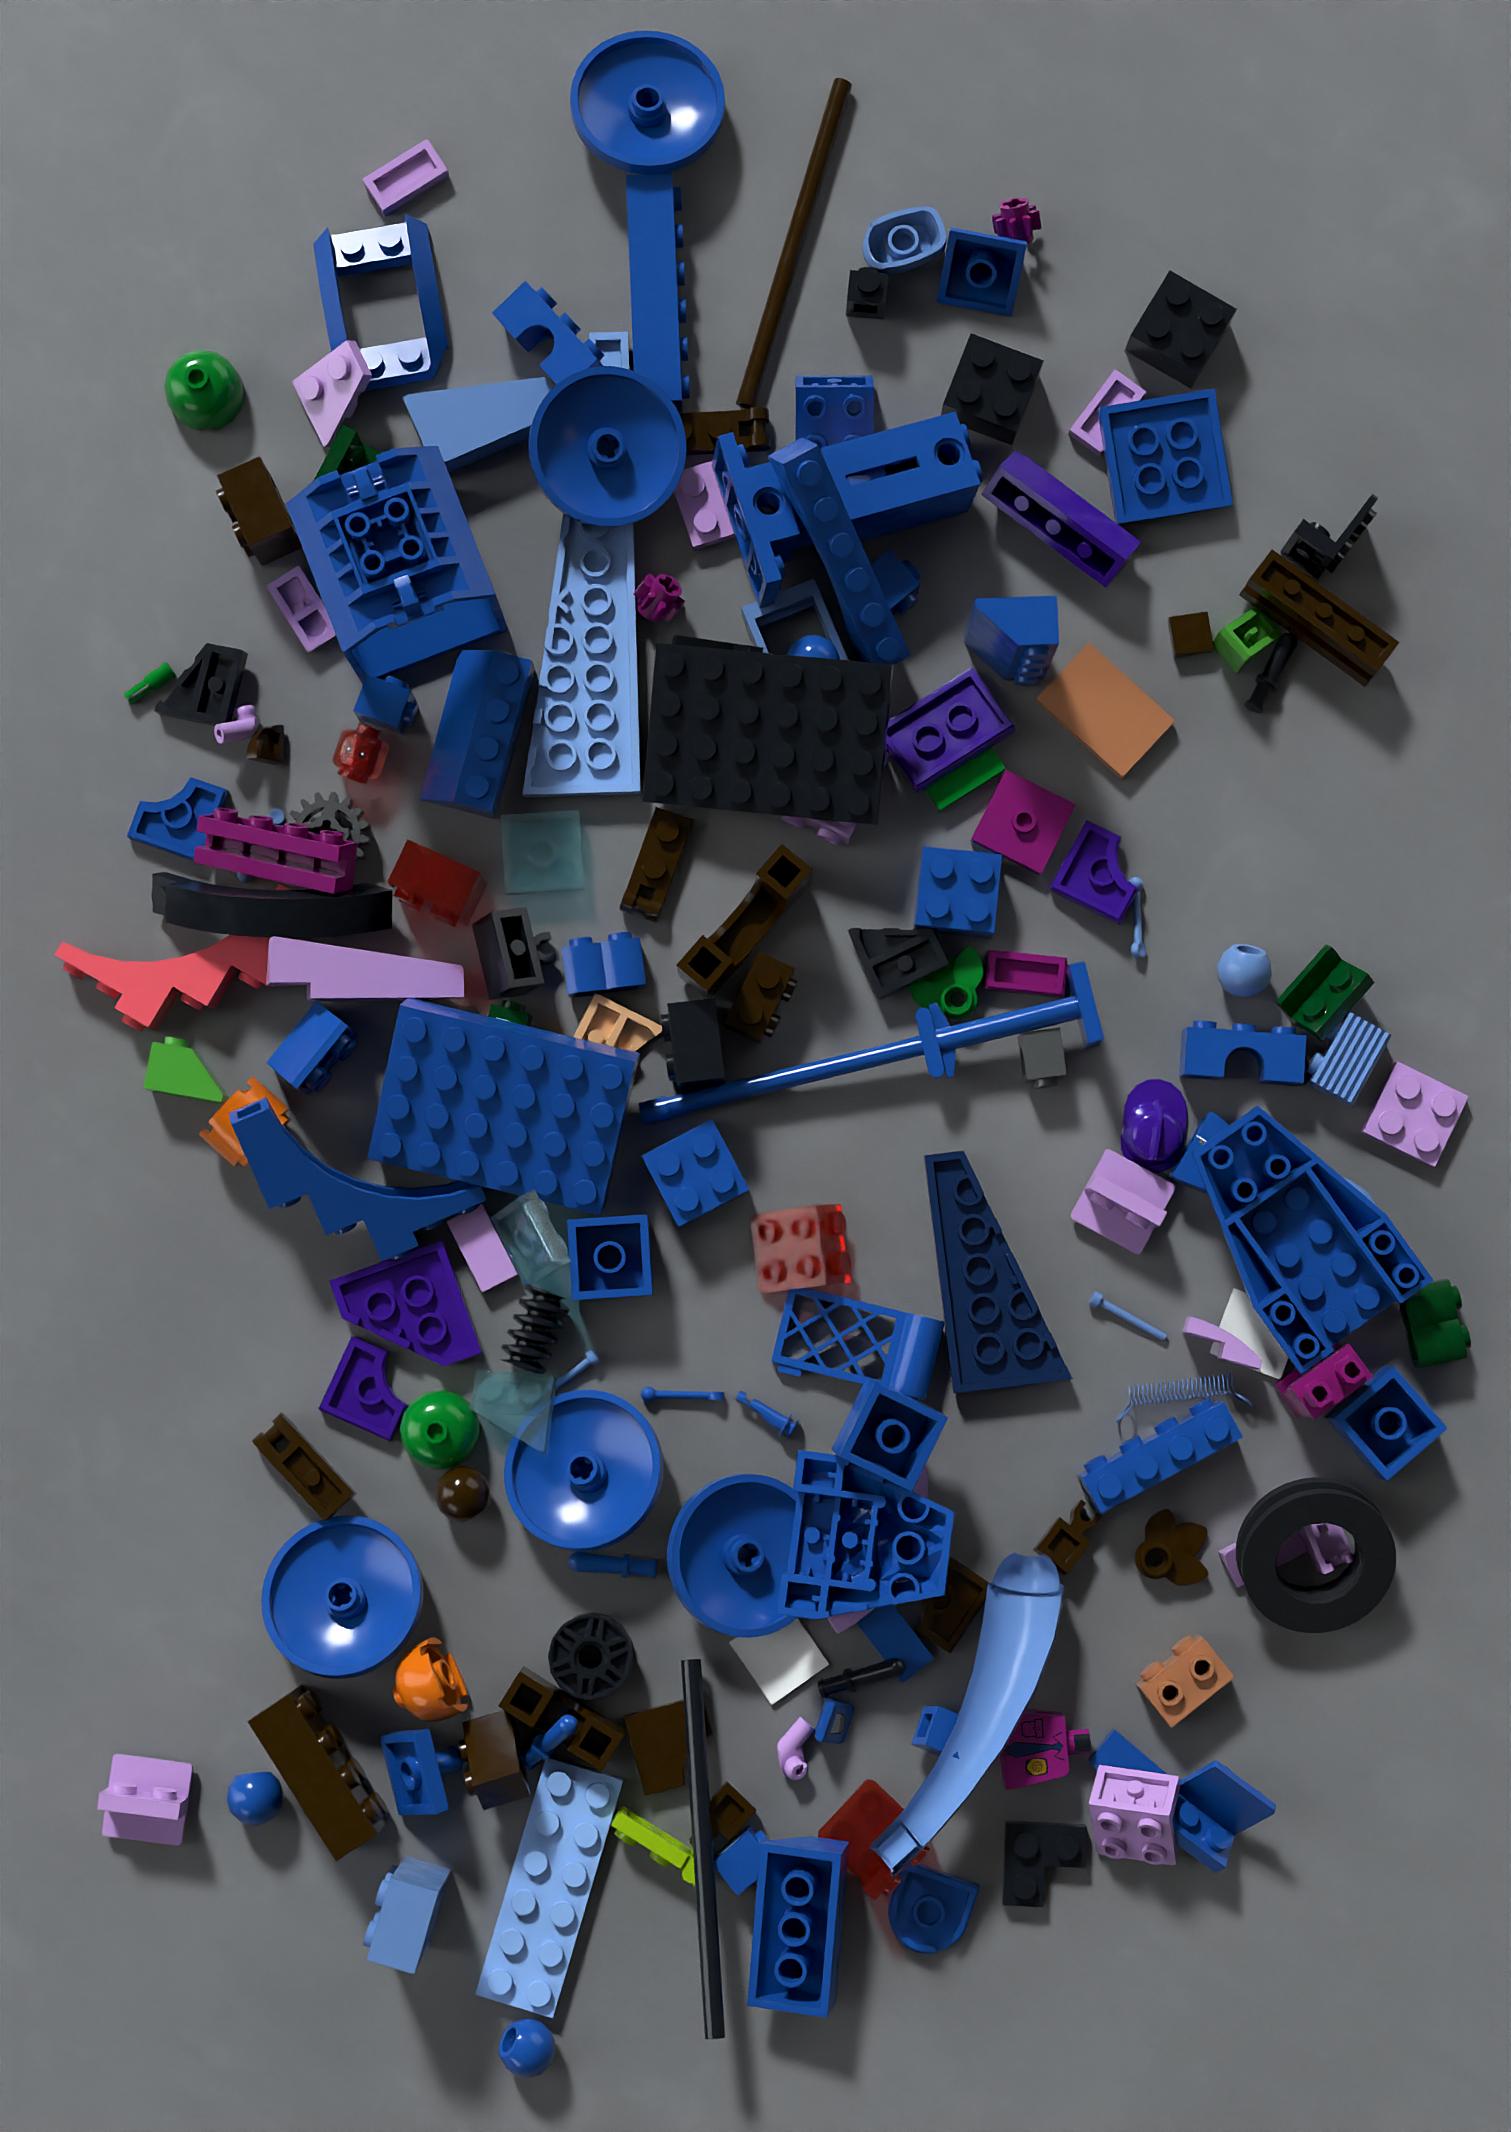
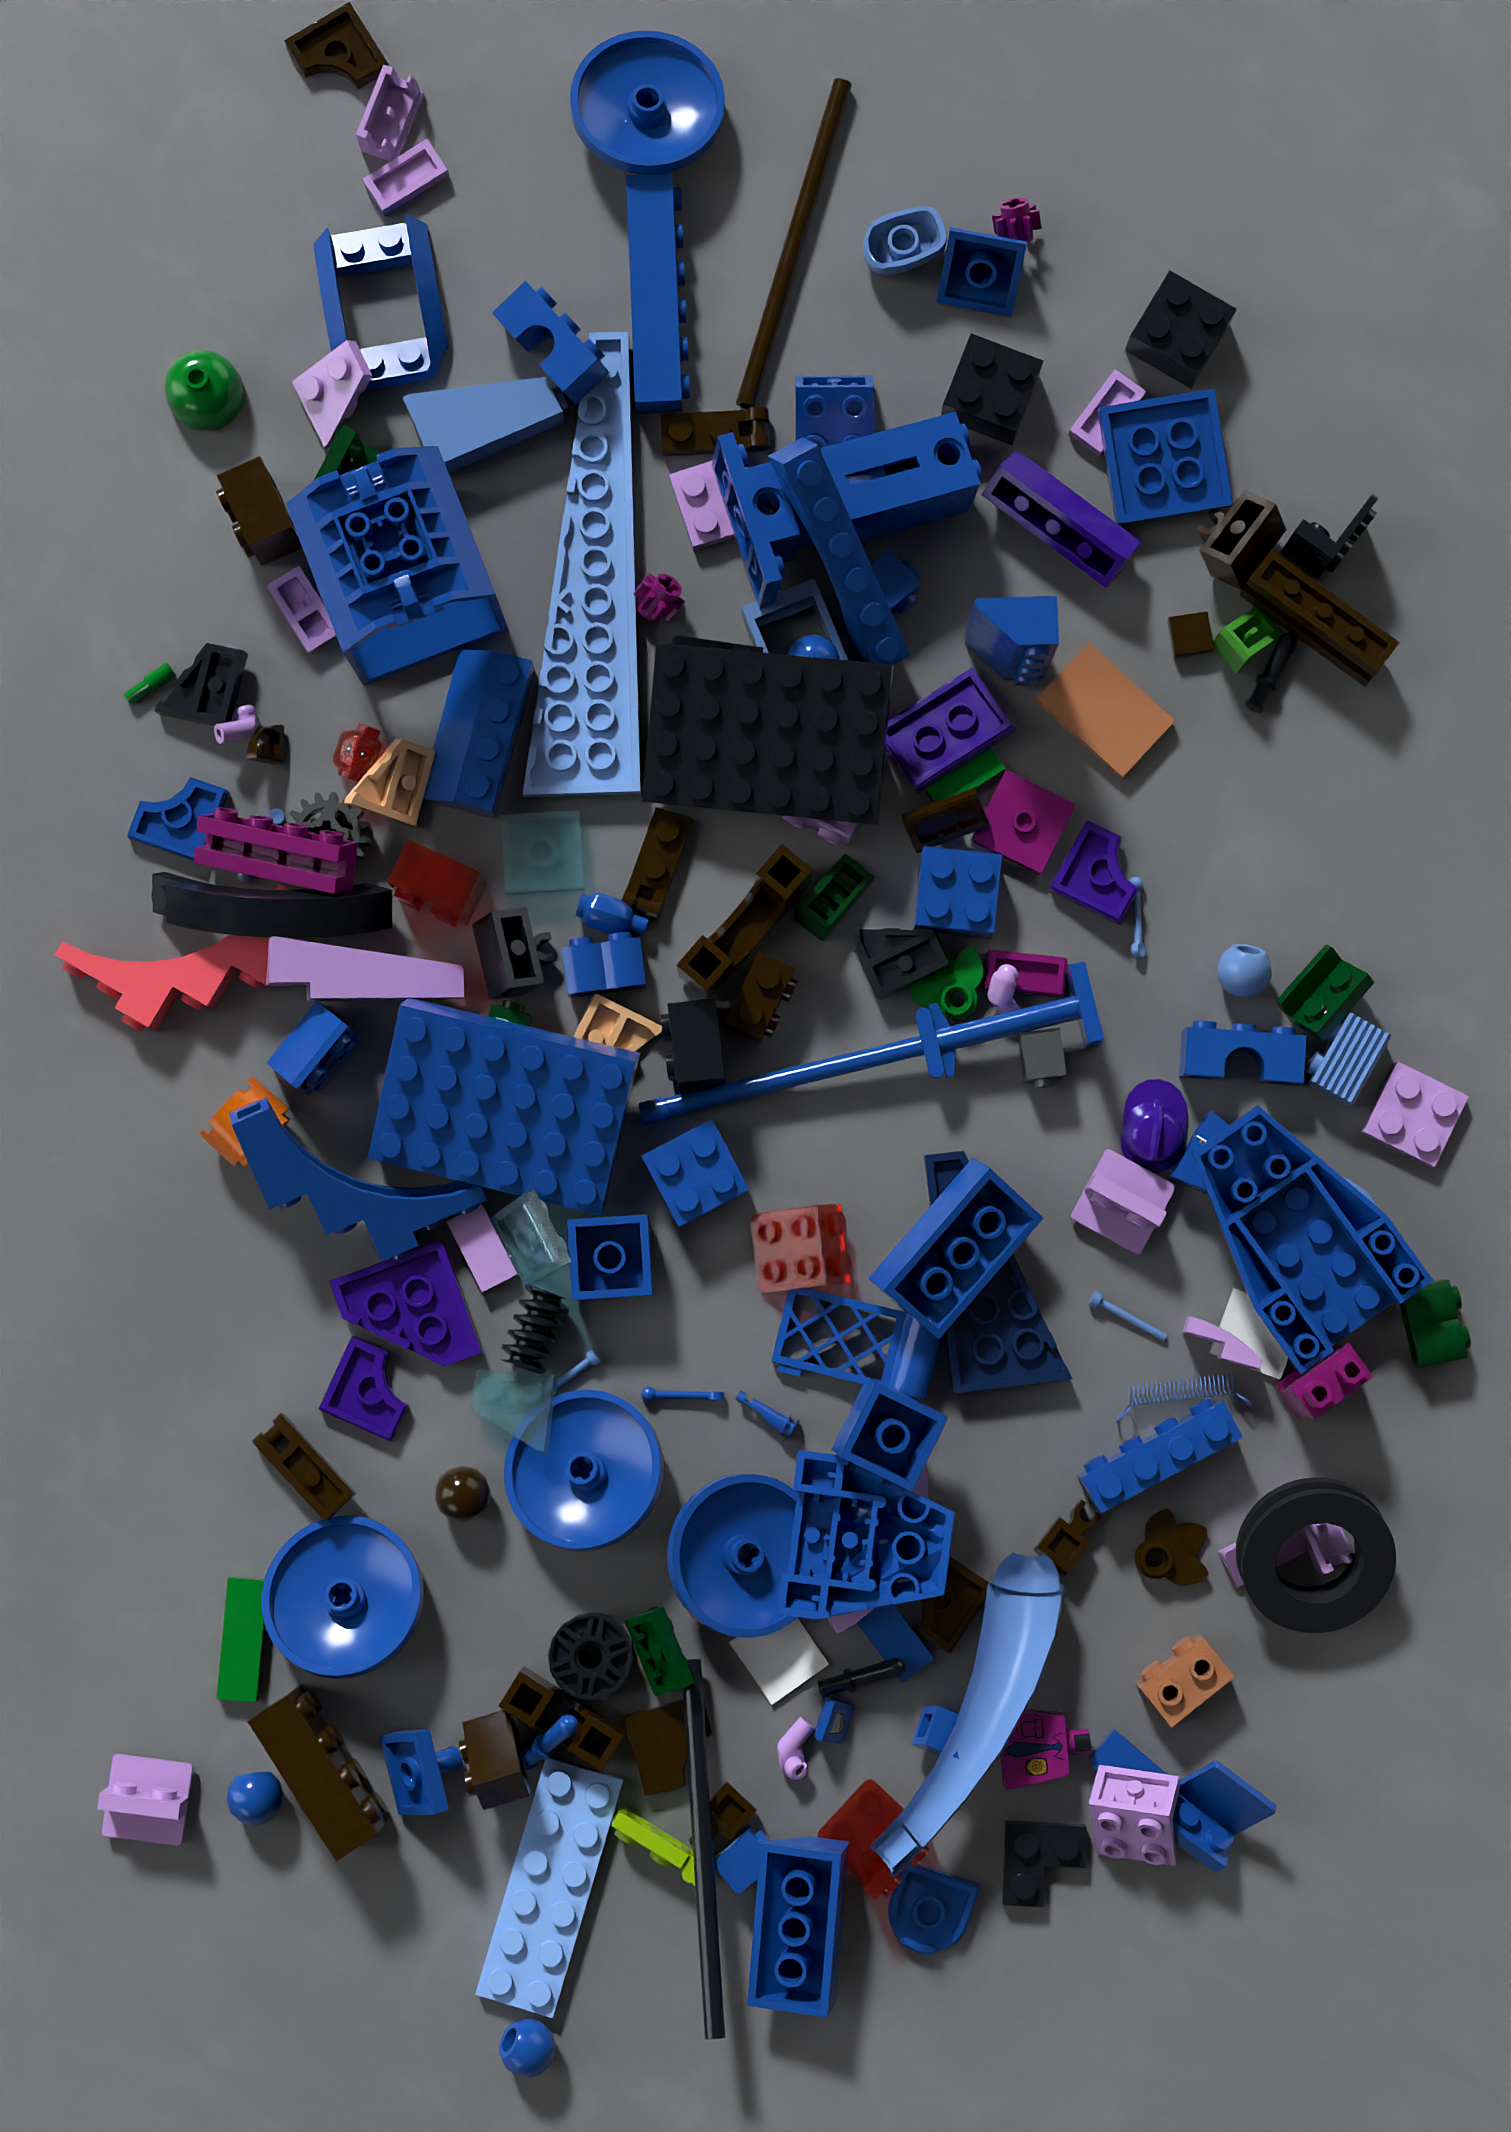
bright green slope [143,1037,230,1104] -> none
blue brick [353,675,418,735] -> none
medium blue brick [363,1856,451,1974] -> none
orange cylinder [392,1637,468,1722] -> none
green cylinder [400,1390,481,1470] -> none
blue dish [528,366,686,528] -> none
blue piece [568,1552,658,1579] -> none
black brick [846,267,889,320] -> none
blue brick [1324,1366,1448,1481] -> none
none -> green tile [216,1576,265,1703]
none -> dark brown tile [284,2,389,89]
none -> light nougat wing [344,739,436,826]
none -> lavender hinge [356,64,424,162]
none -> blue plant [575,892,649,934]
none -> dark green bracket [624,1606,695,1696]
none -> dark green slope [793,853,875,941]
none -> blue slope [868,1158,1044,1340]
none -> dark brown plate [902,787,990,853]
none -> lavender arm [987,964,1022,1014]
none -> dark brown brick [1197,490,1287,590]

